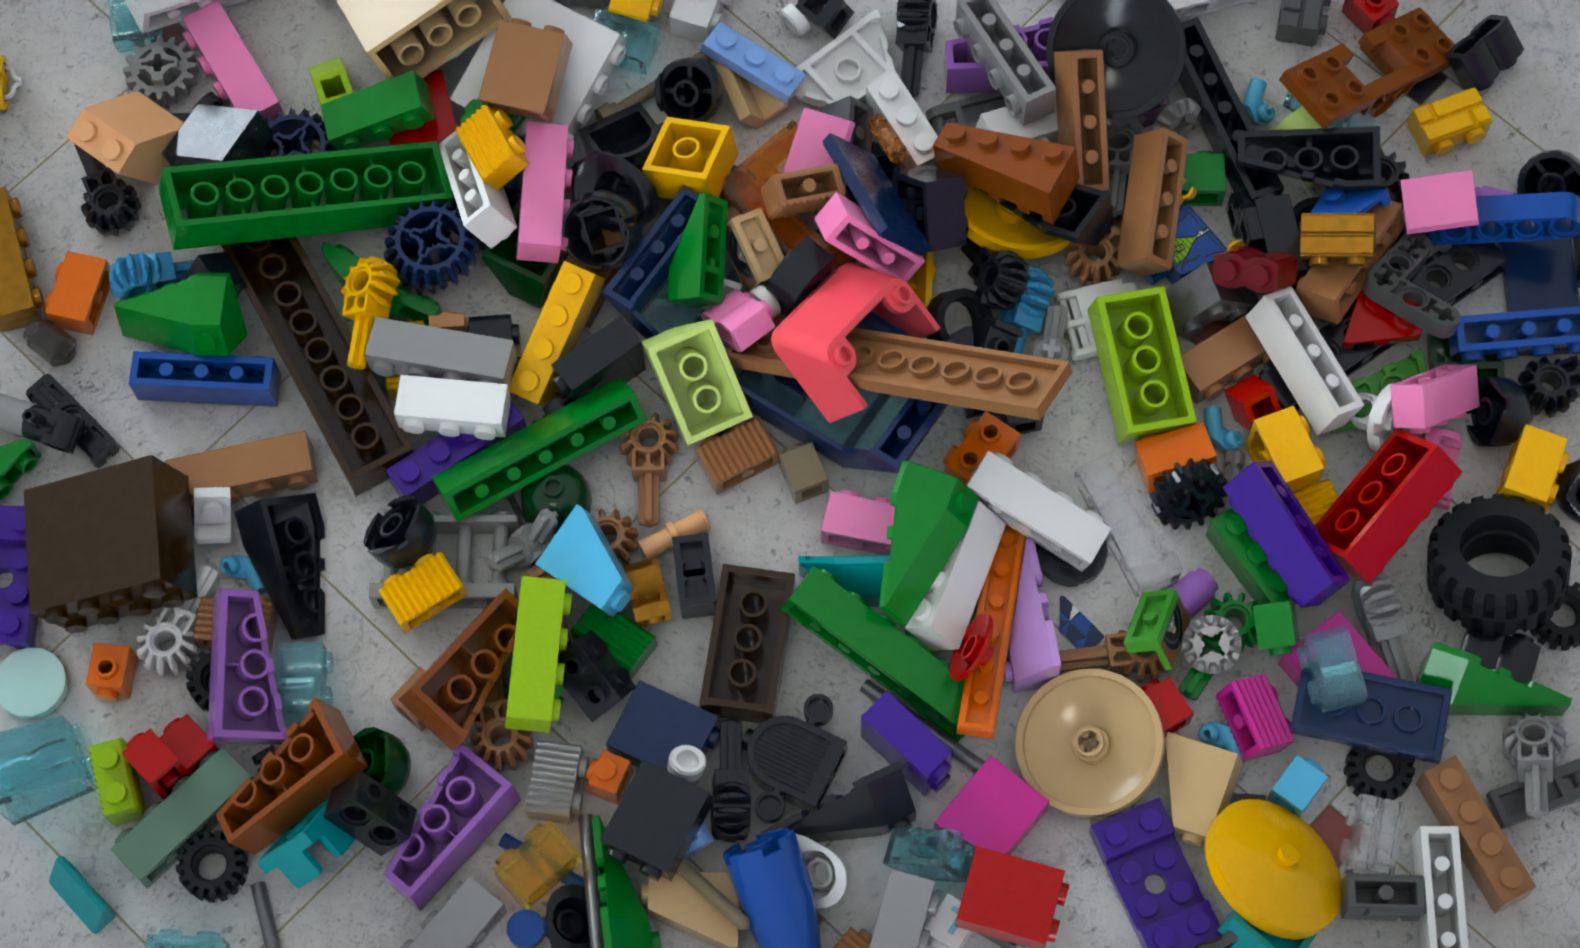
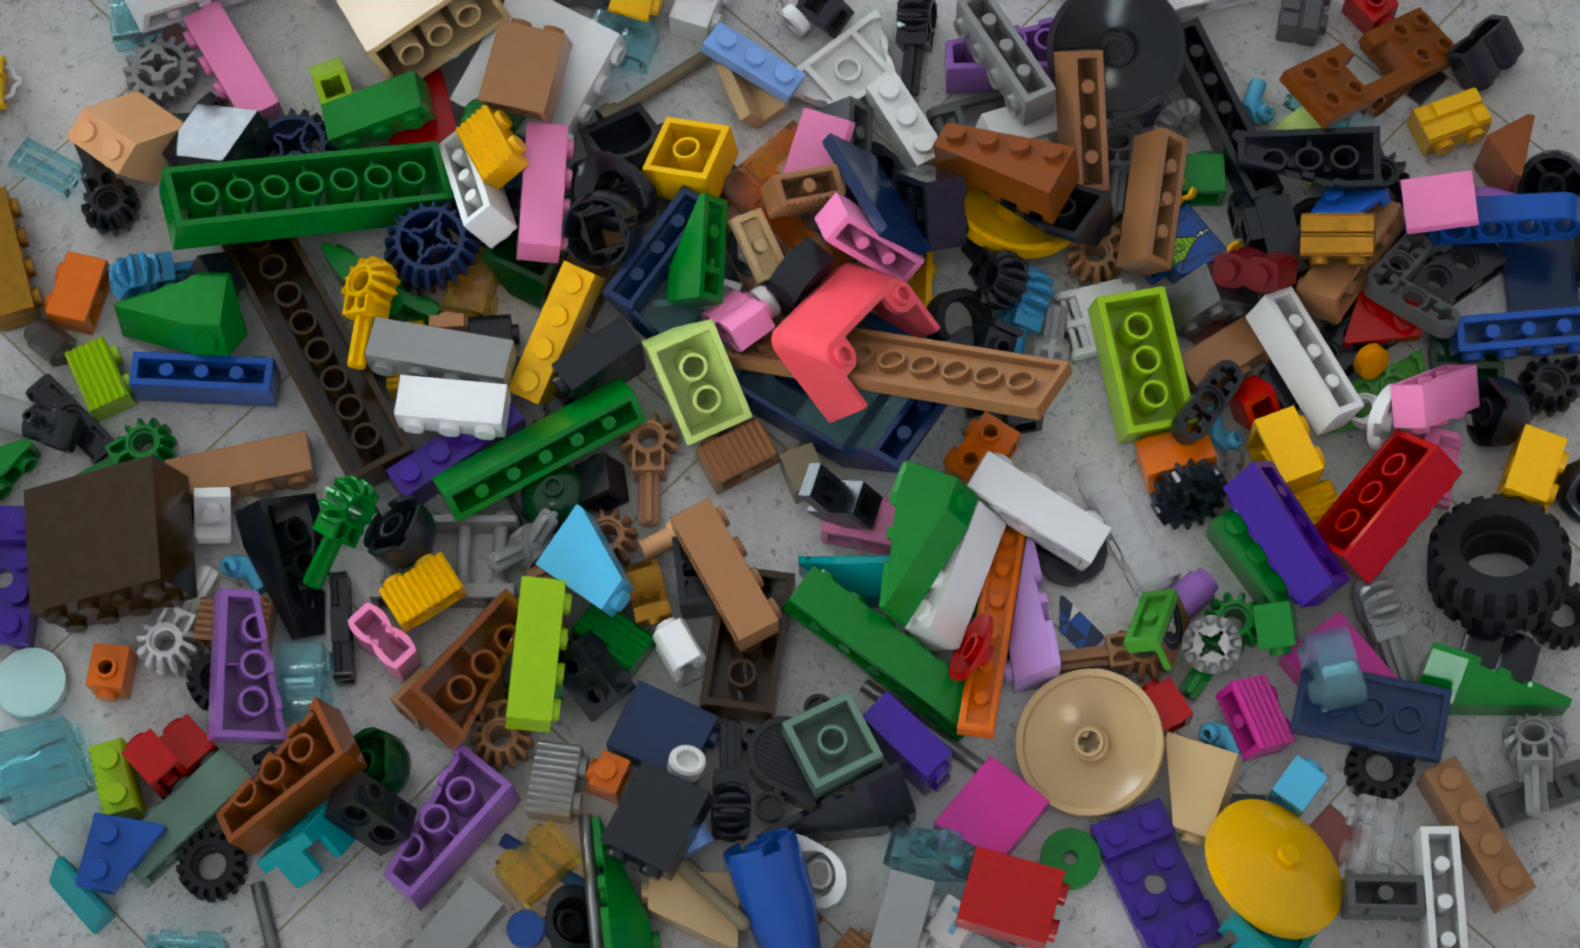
black cylinder [654,57,725,122] -> none
clear orange axle [868,113,908,164] -> none
none -> clear light blue tile [8,137,86,198]
none -> lime brick [65,336,136,422]
none -> green gear [75,417,178,476]
none -> blue wing [75,812,168,895]
none -> green gear [303,474,380,590]
none -> black piece [328,571,356,686]
none -> bright pink brick [348,602,422,682]
none -> clear yellow brick [442,247,502,321]
none -> black brick [575,452,630,513]
none -> white brick [653,617,706,689]
none -> medium nougat brick [670,498,782,652]
none -> sand green brick [782,691,883,800]
none -> black brick [798,463,883,530]
none -> green piece [1040,828,1101,890]
none -> black beam [1170,360,1243,446]
none -> light orange tile [1353,343,1389,380]
none -> dark orange slope [1473,114,1535,192]

